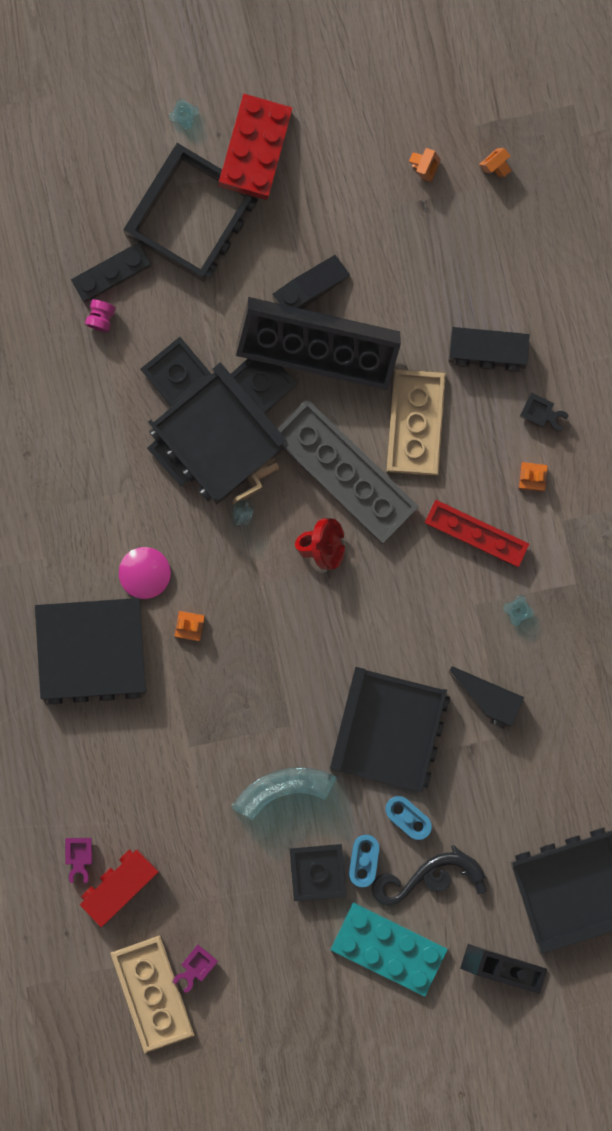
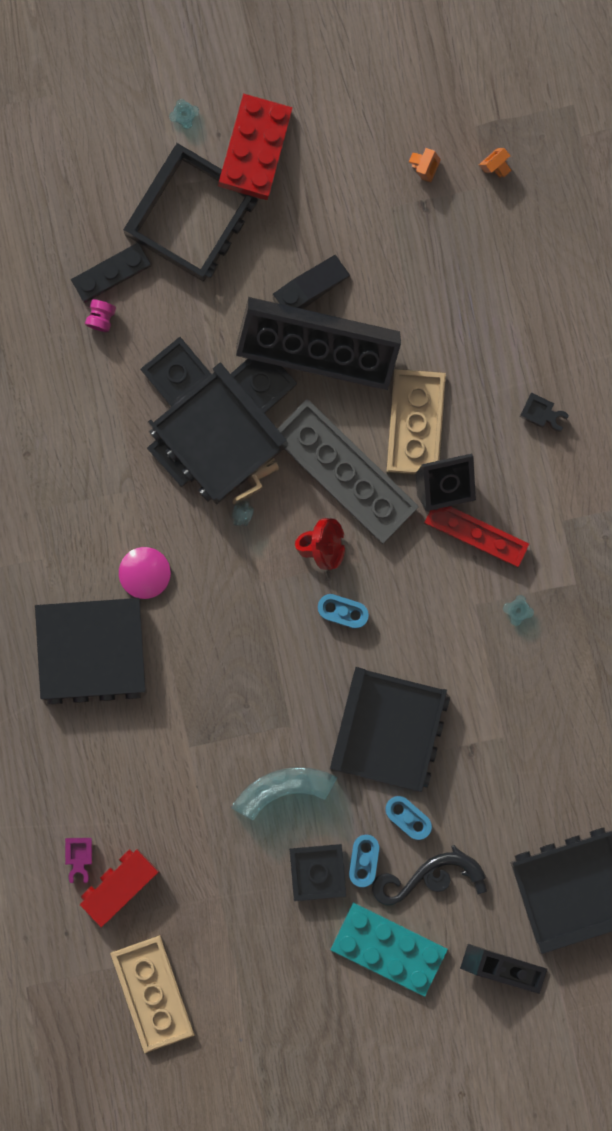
magenta plate [172,944,218,993] -> none
orange tile [174,611,205,641] -> none
black brick [448,327,530,372] -> none
black slope [449,666,524,729] -> none
orange tile [518,462,548,492] -> none
none -> dark azure plate [318,594,369,629]
none -> black slope [415,453,476,511]

